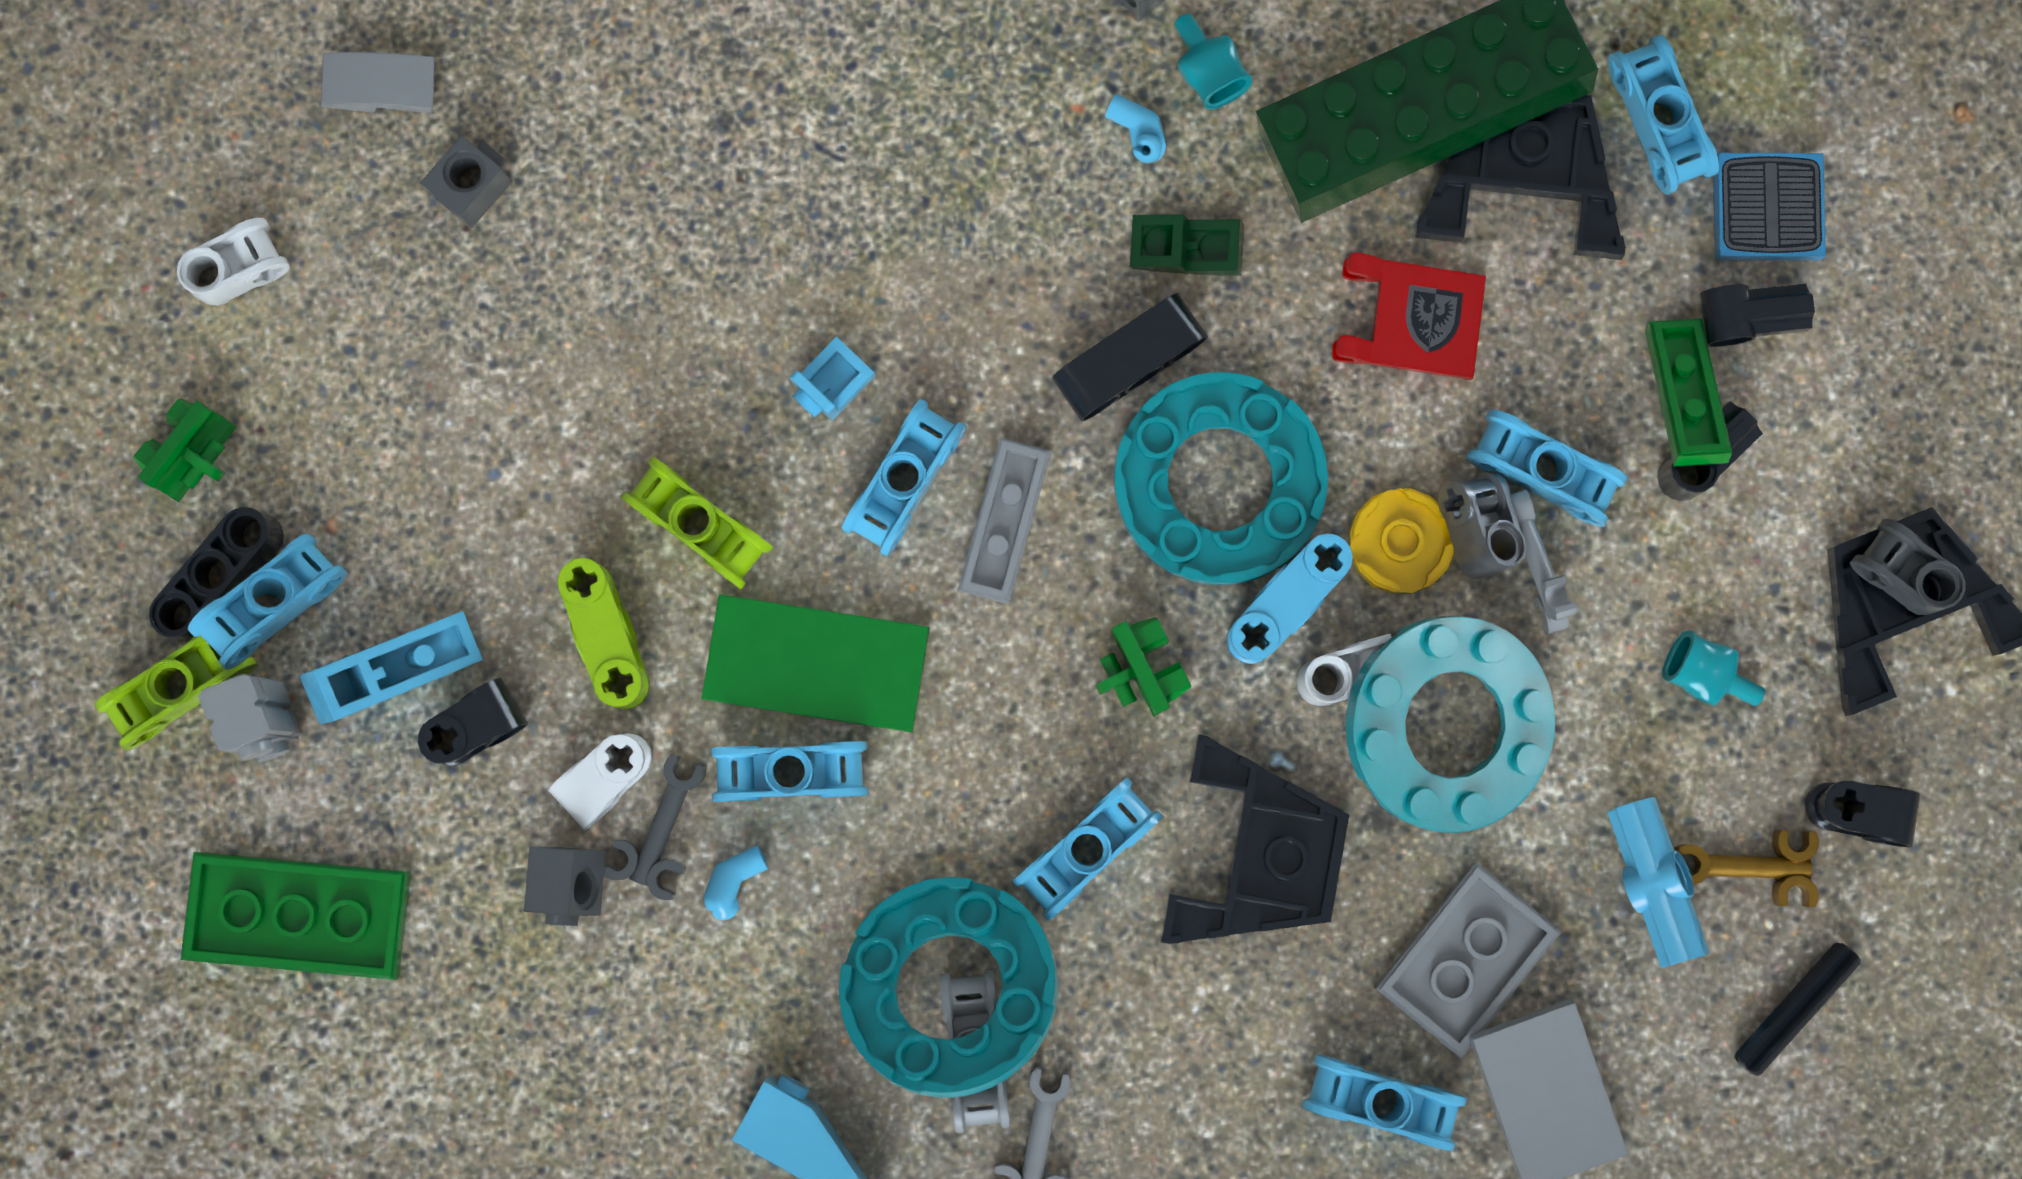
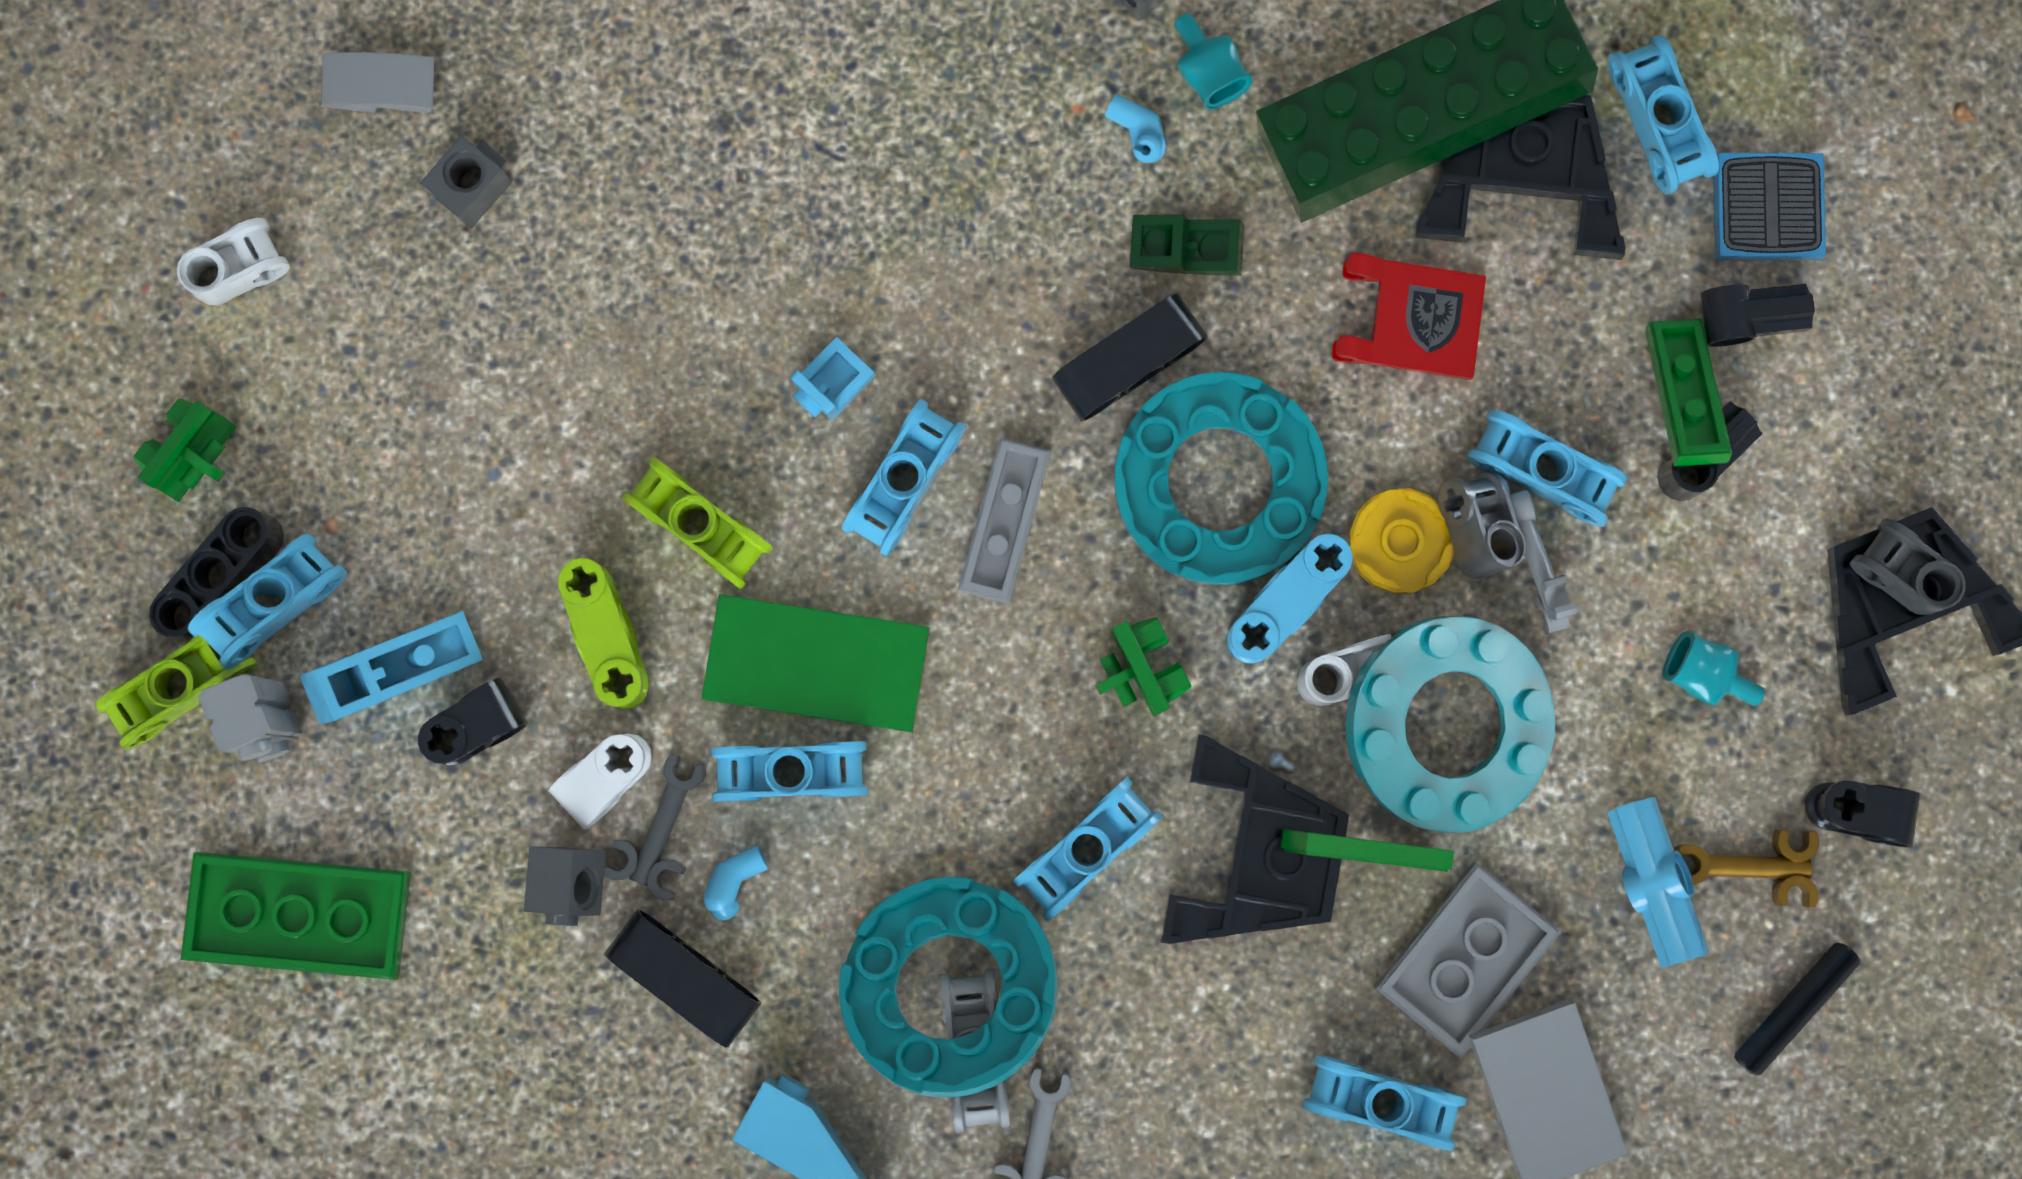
none -> black beam [604,909,761,1048]
none -> green tile [1281,829,1454,872]

